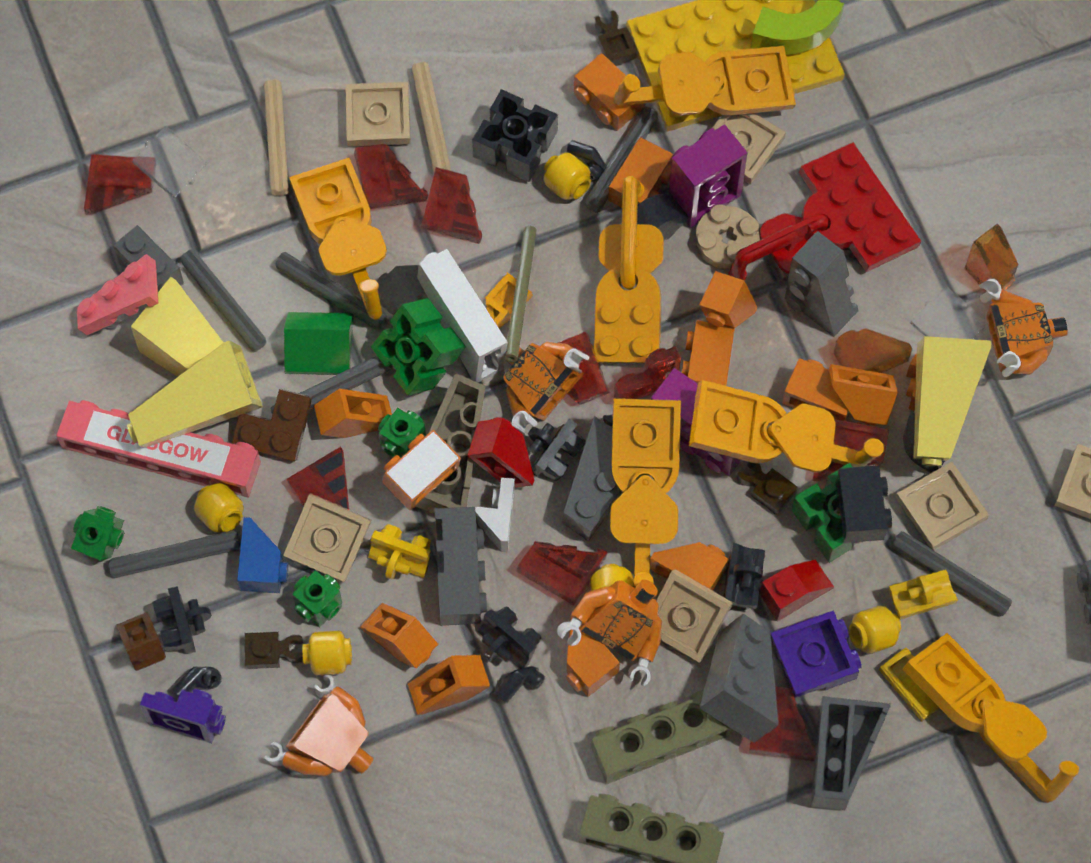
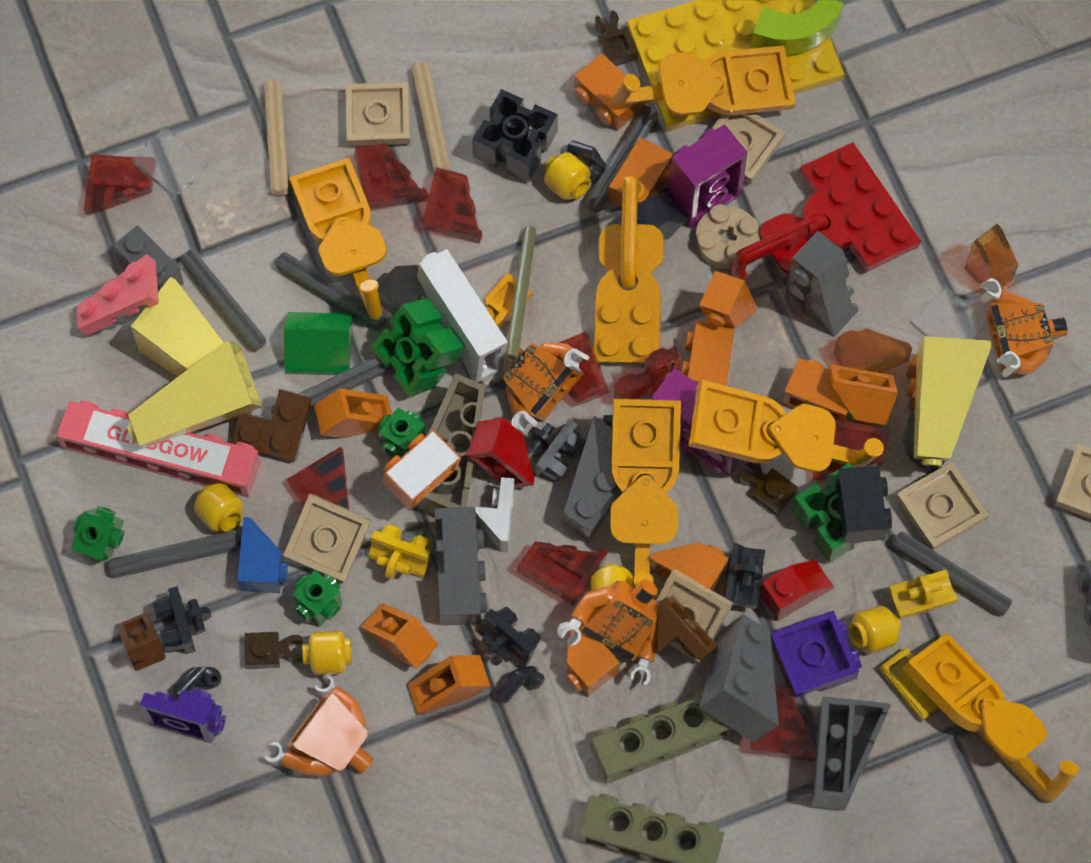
none -> reddish brown slope [657,595,718,662]

